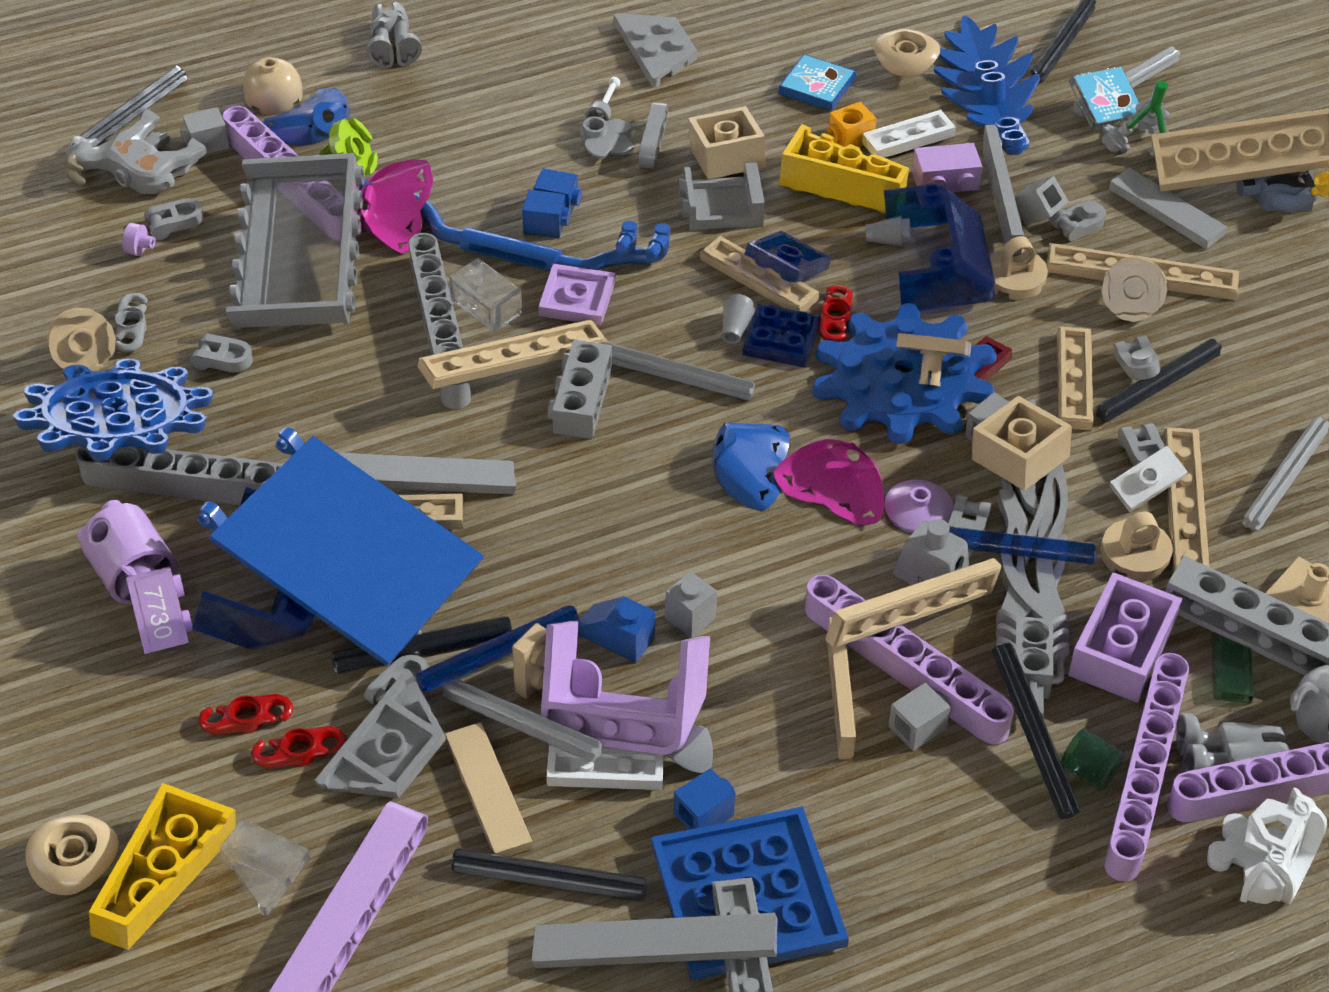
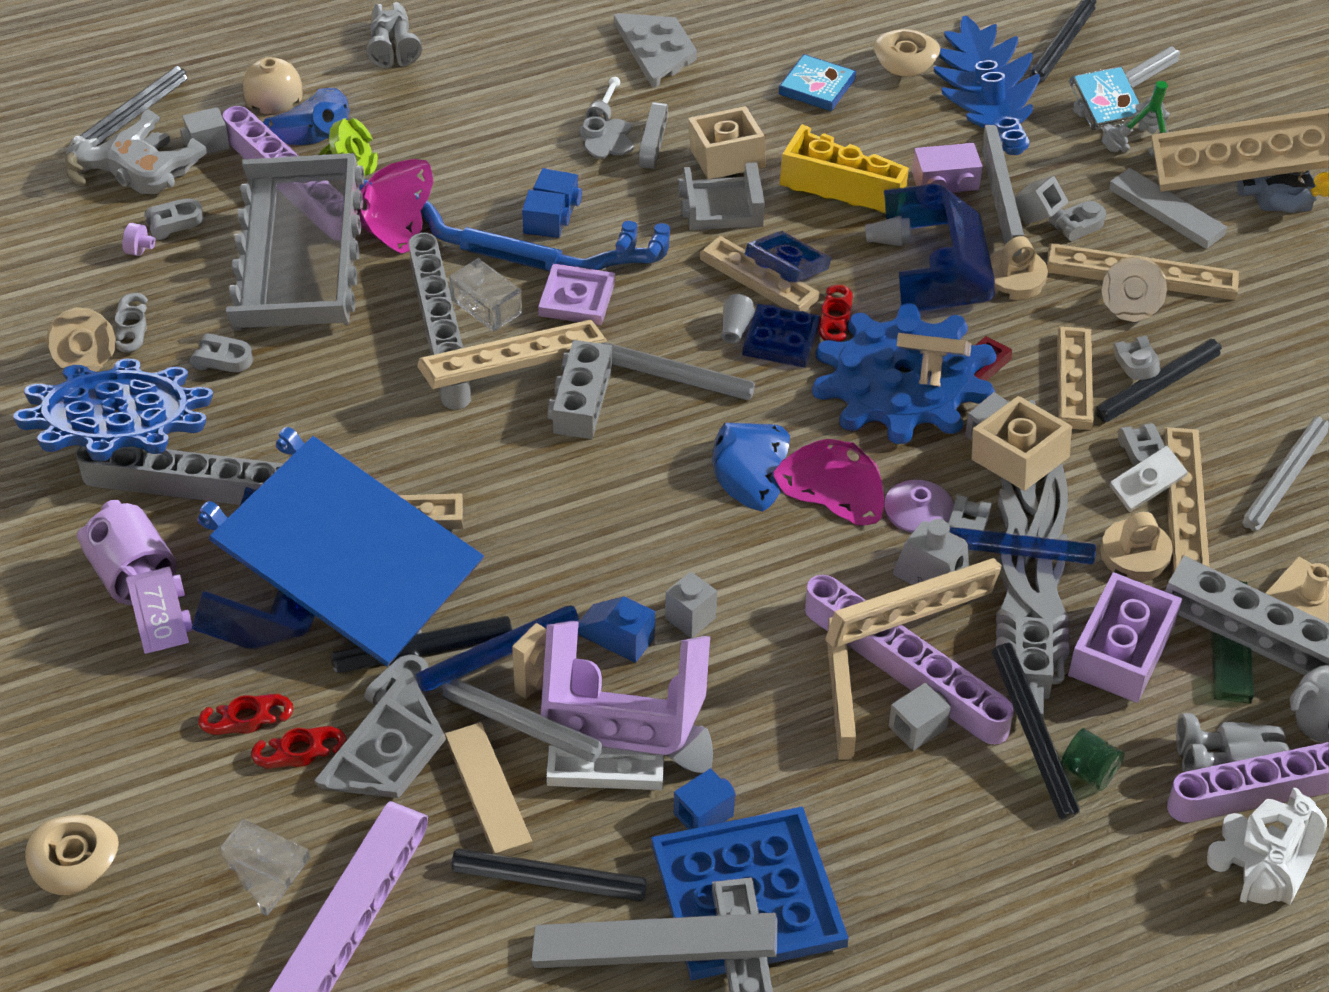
yellow wedge [89,783,236,950] -> none
light grey tile [339,453,516,494] -> none
light orange brick [827,102,877,147] -> none
white plate [862,110,956,158] -> none
lavender beam [1104,653,1189,882] -> none

